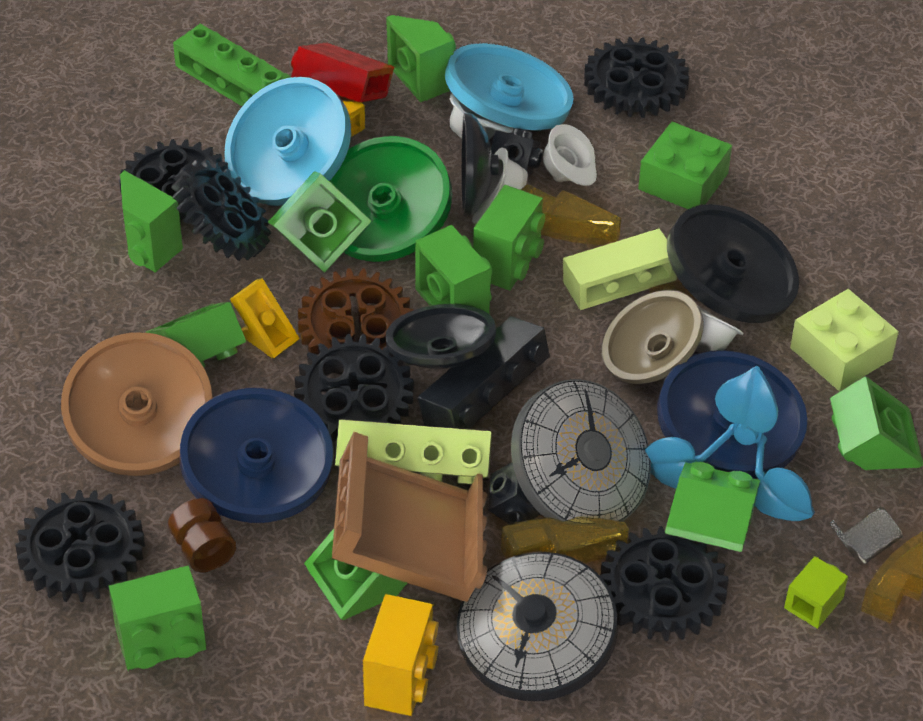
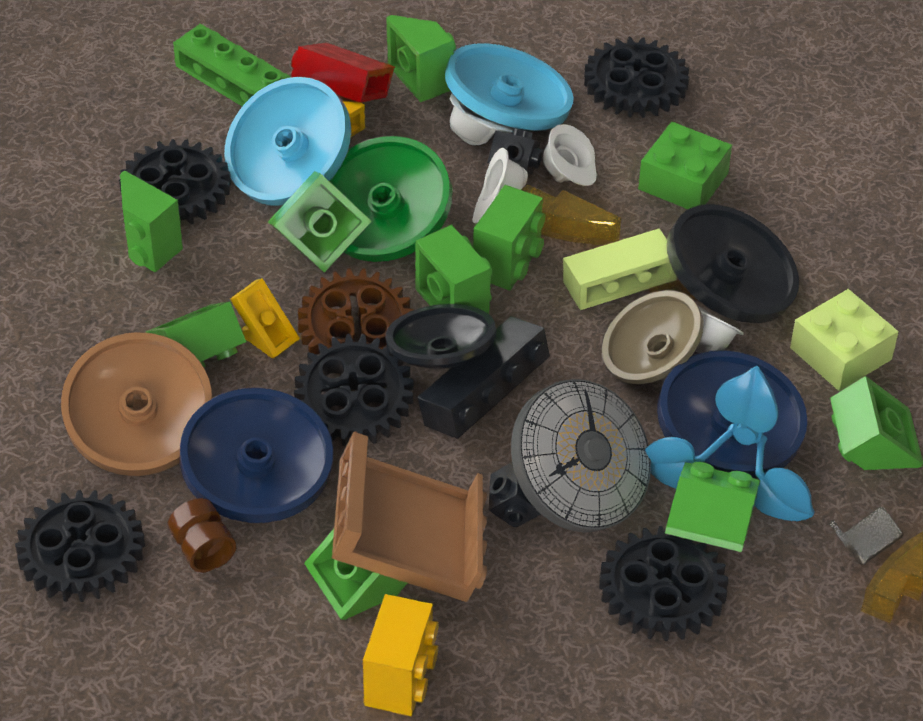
bright green brick [109,565,206,670] -> none
black gear [172,159,272,261] -> none
yellowish green brick [335,420,492,485] -> none
dish [457,552,618,701] -> none
black dish [461,113,499,217] -> none
clear yellow slope [501,517,629,564] -> none
lime brick [784,556,848,629] -> none

